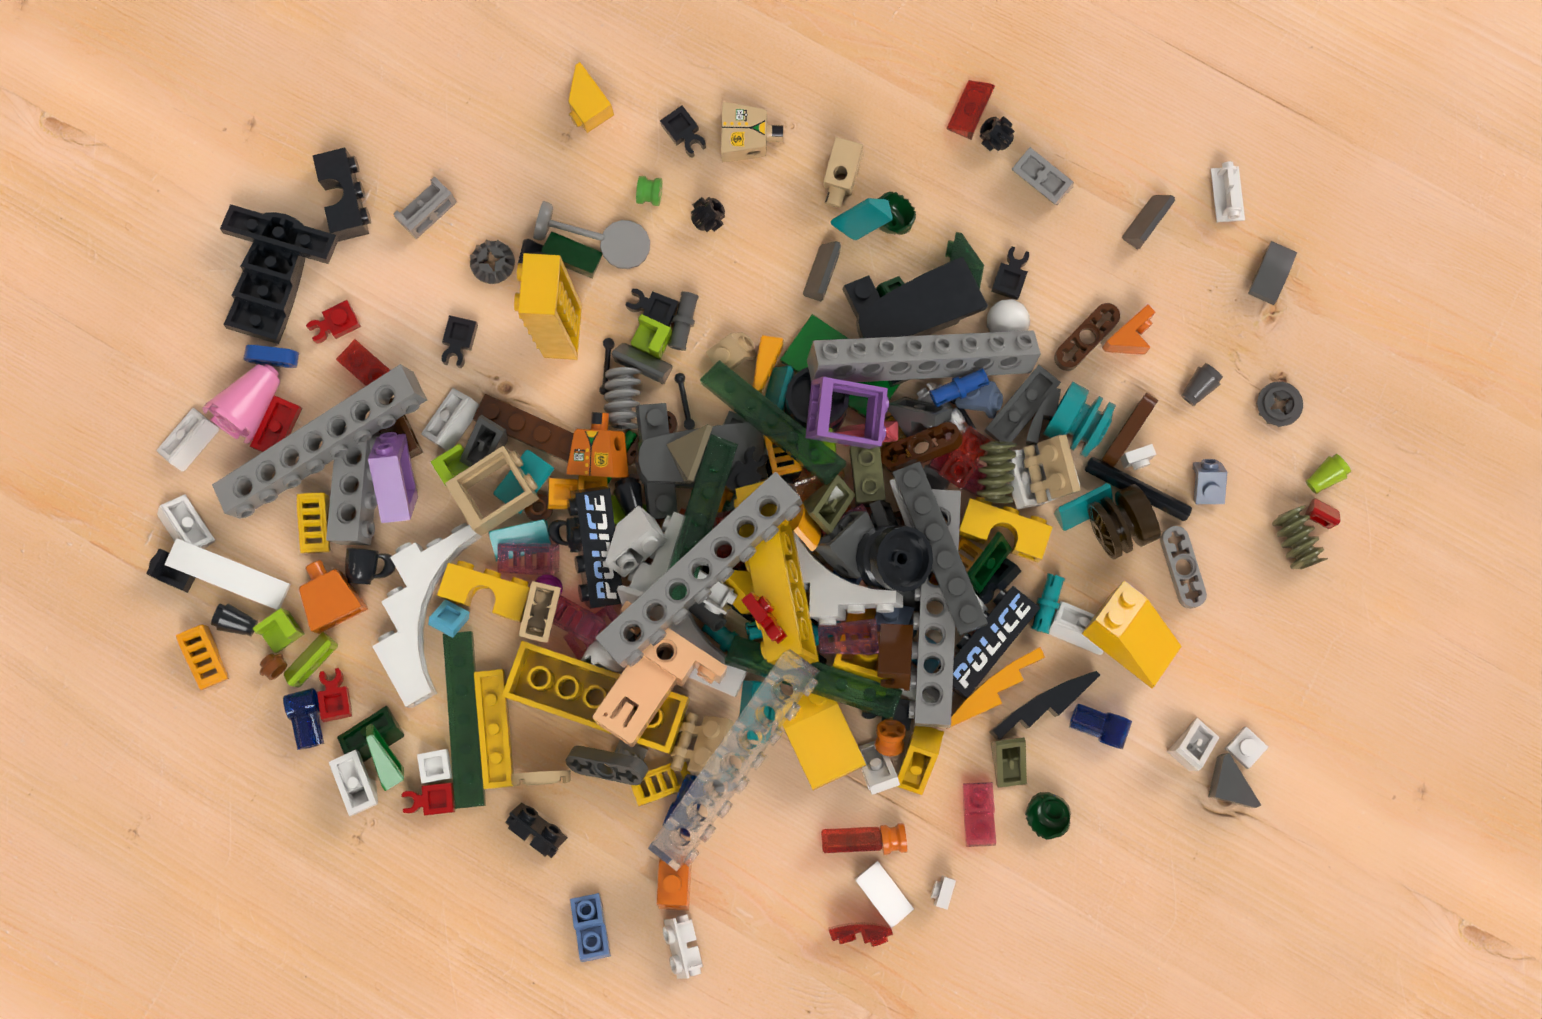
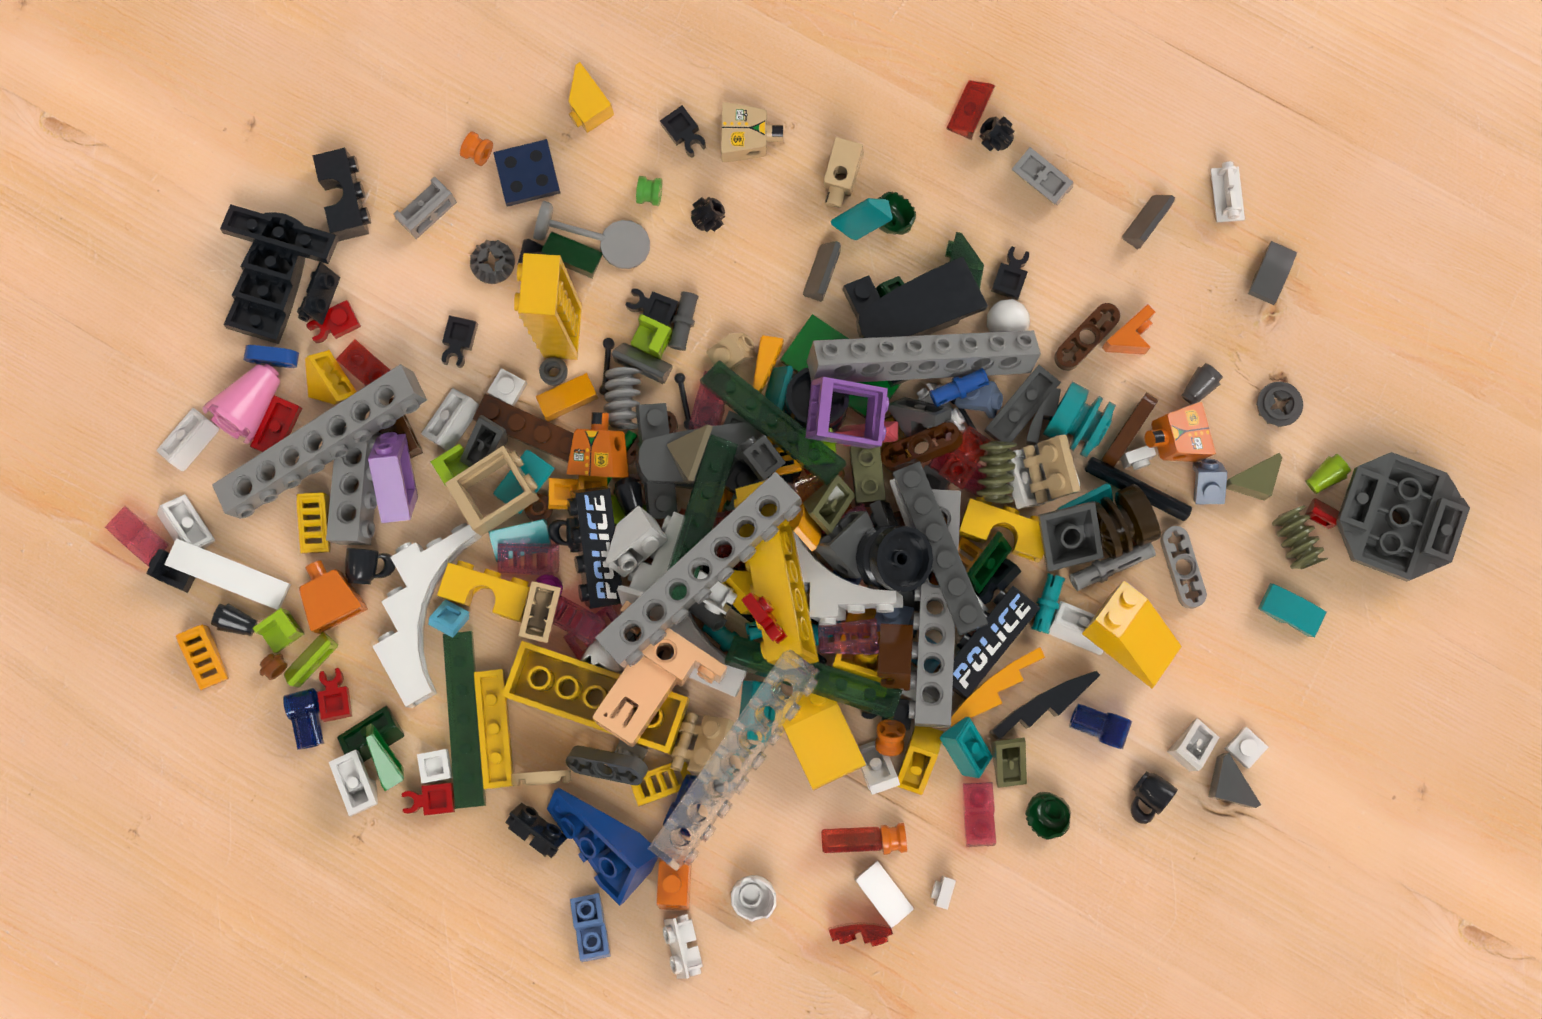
none -> clear pink slope [105,506,169,567]
none -> black hinge [297,262,341,325]
none -> yellow slope [305,350,357,405]
none -> orange wheel [460,131,493,166]
none -> white plate [487,368,527,406]
none -> dark blue tile [493,139,561,207]
none -> light orange slope [536,373,599,422]
none -> dark grey plate [539,357,568,386]
none -> blue wedge [547,788,660,906]
none -> clear pink slope [689,371,732,429]
none -> white hair [731,875,776,922]
none -> dark grey bracket [735,435,786,481]
none -> teal slope [940,717,993,778]
none -> dark grey slope [1038,501,1104,572]
none -> light grey pin [1069,543,1156,591]
none -> black piece [1131,771,1178,824]
none -> orange torso [1144,402,1216,462]
none -> olive slope [1226,453,1283,501]
none -> teal slope [1258,583,1327,638]
none -> dark grey piece [1336,452,1470,582]

